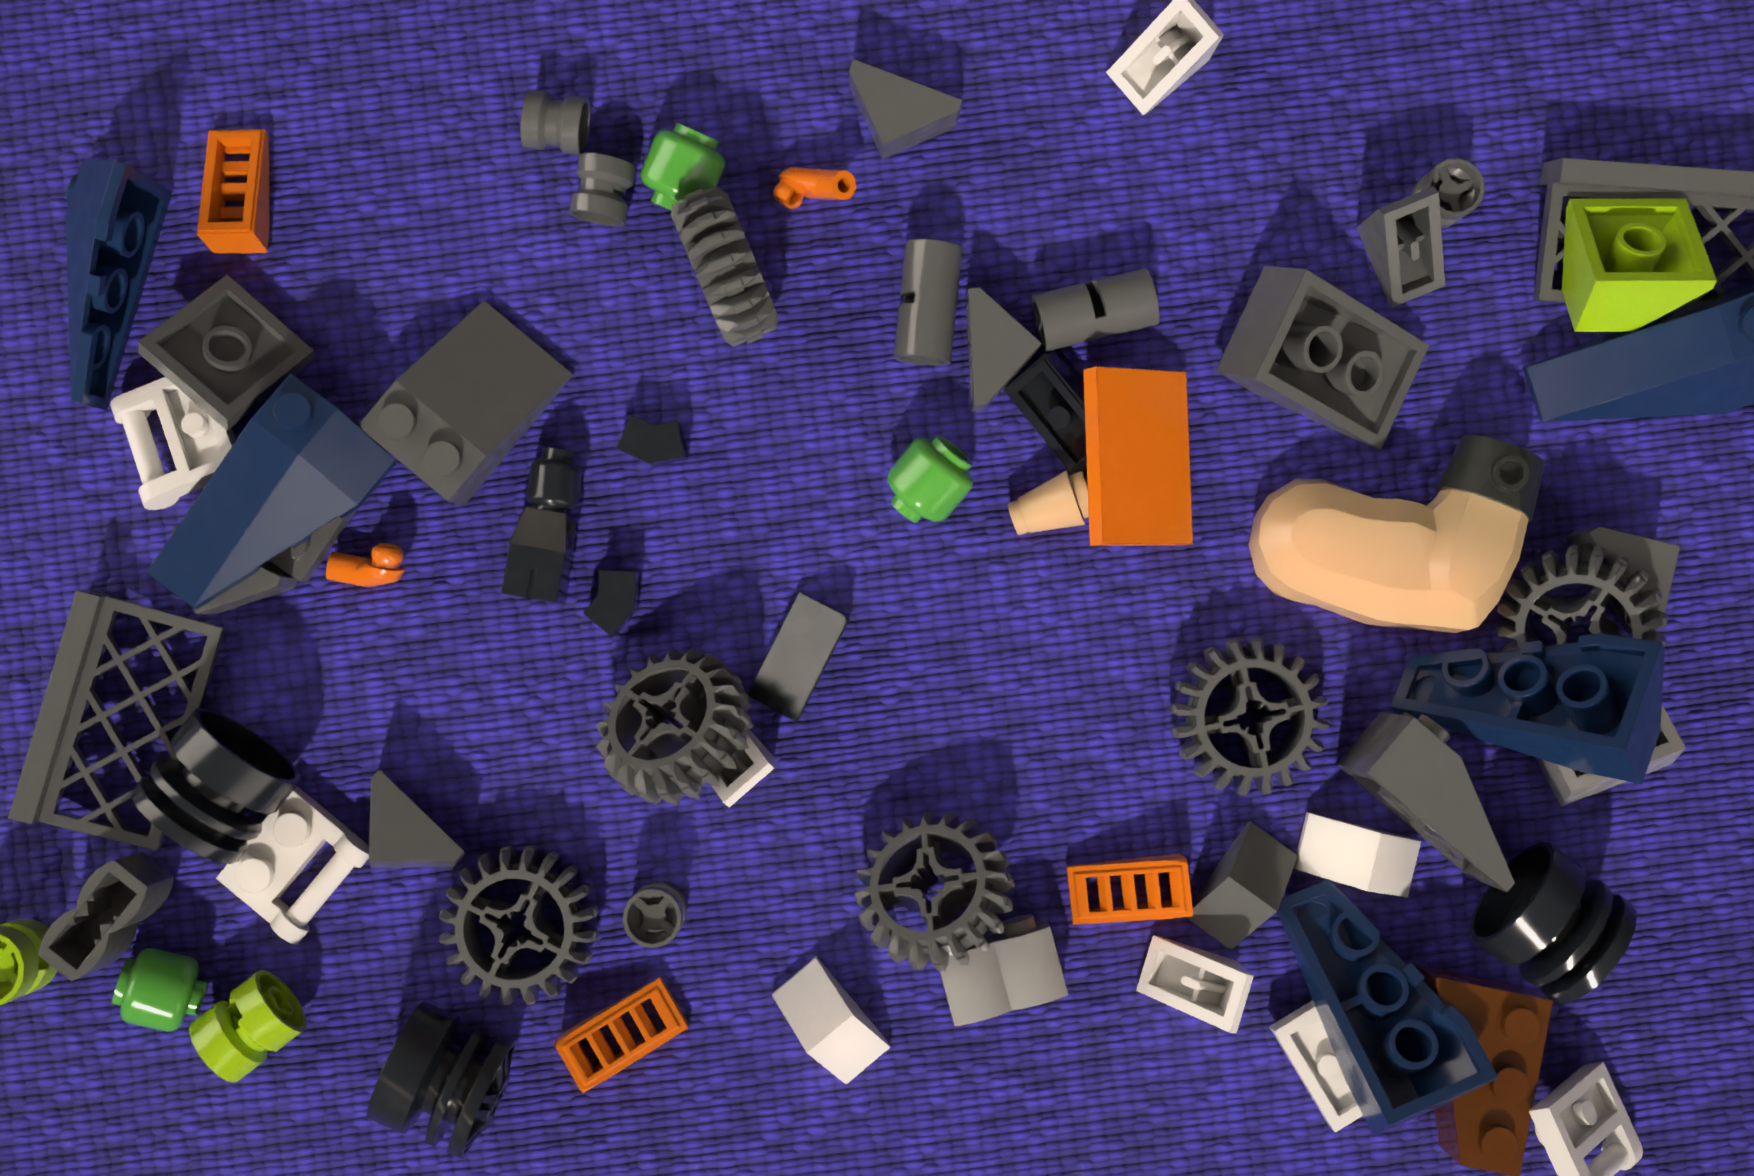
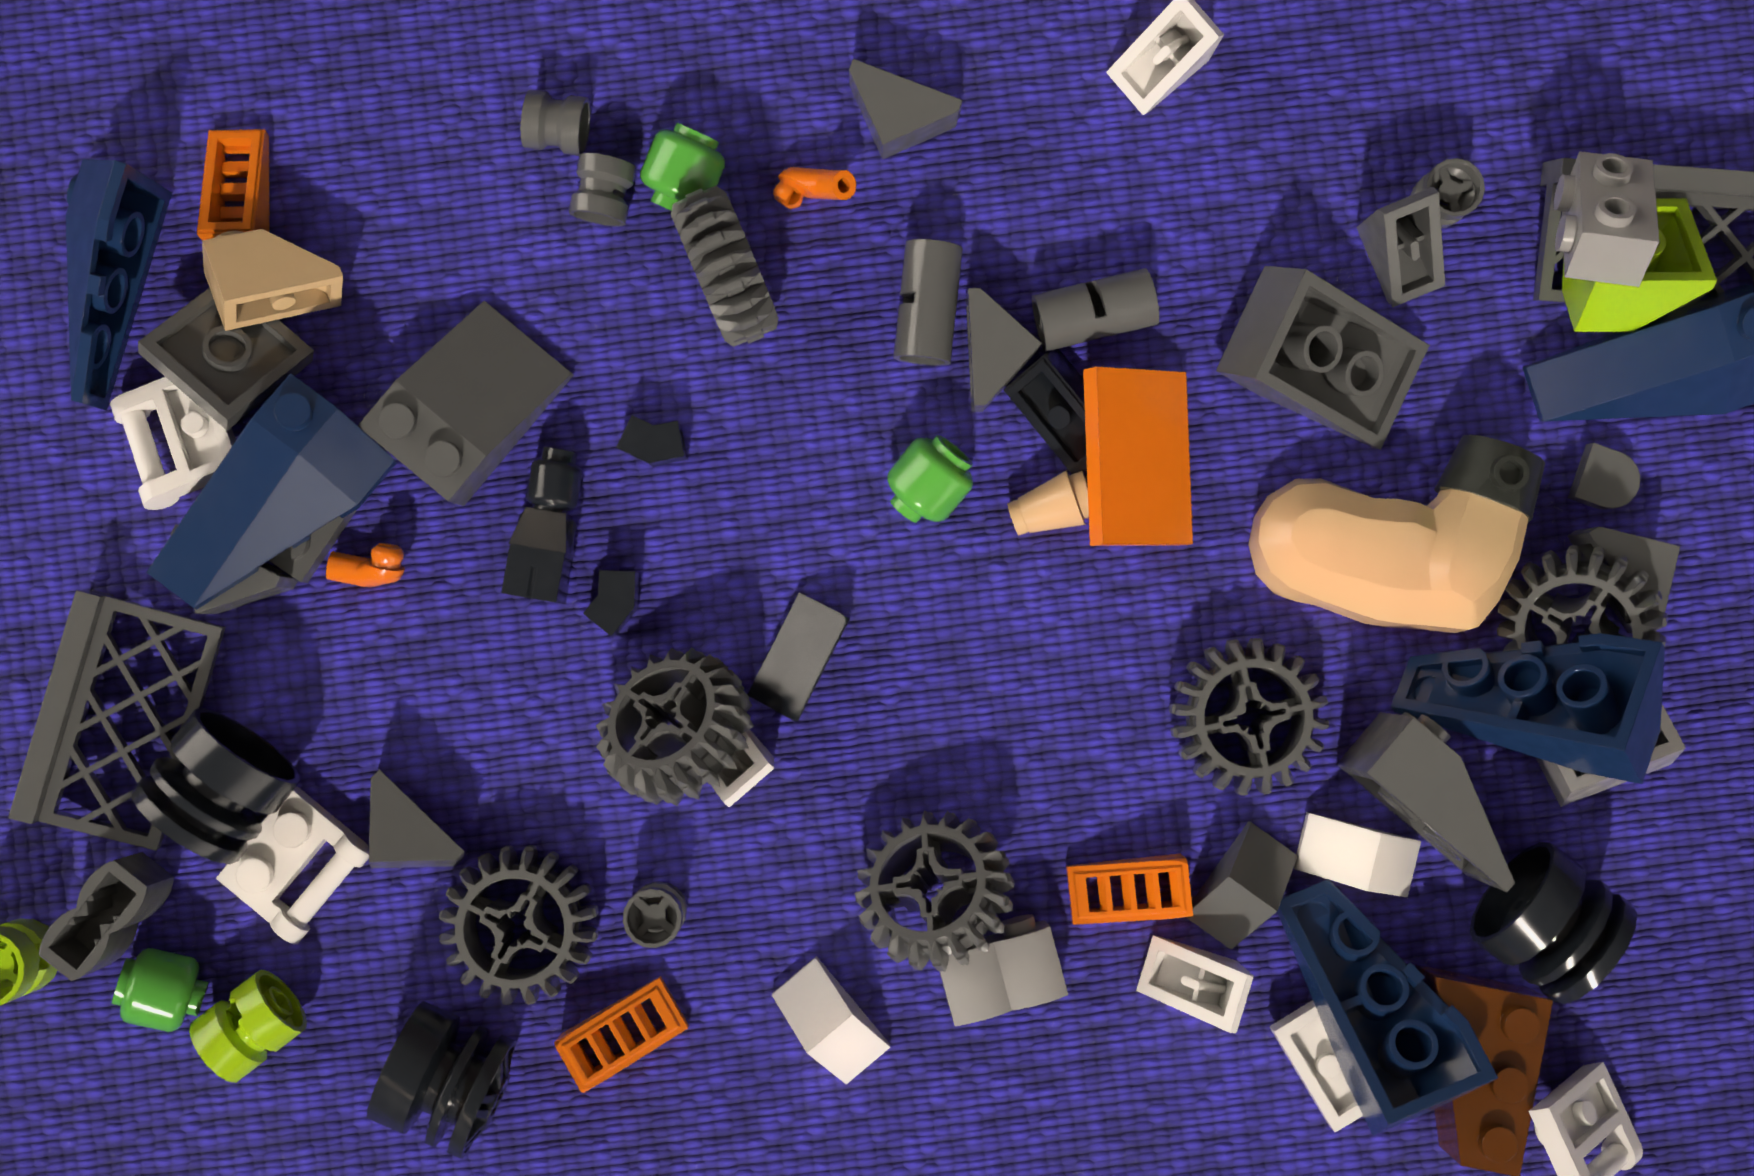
none -> tan slope [202,229,343,331]
none -> light grey brick [1554,151,1659,287]
none -> dark grey tile [1567,443,1640,510]

